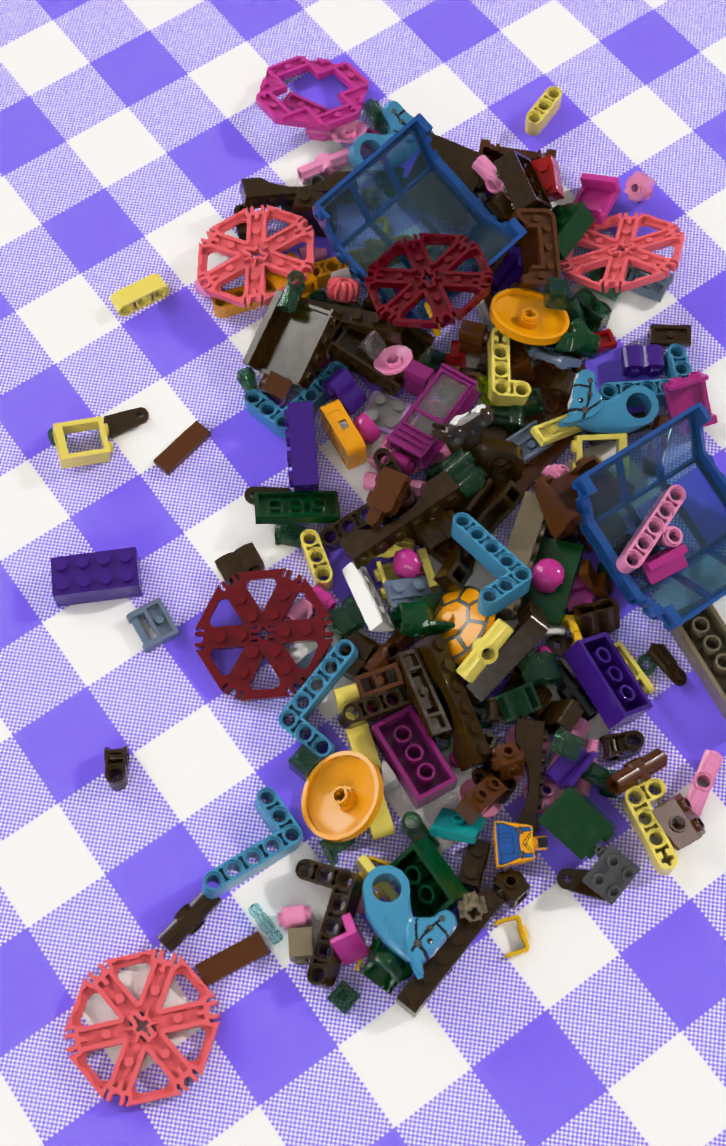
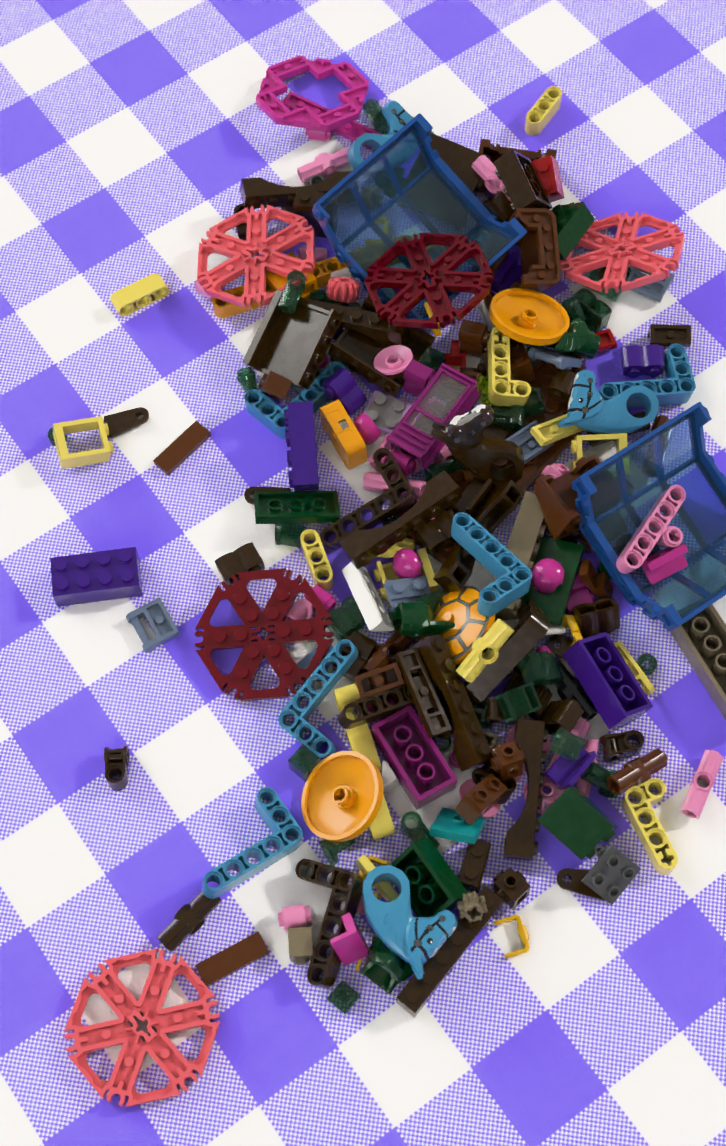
clear light blue axle [248,902,283,945] -> none
bright pink dish [331,121,367,144] -> none
clear tile [359,330,386,360] -> none
reddish brown hinge [365,466,411,528] -> none
clear green brick [440,448,488,499] -> none
torso [492,821,547,870] -> none
clear green brick [543,277,570,311] -> none
dark pink panel [566,173,621,225] -> none
bright pink brick [623,171,657,203] -> none
dark brown piece [646,643,687,687] -> none
brick [652,792,706,851] -> none
dark pink panel [663,371,718,434] -> none

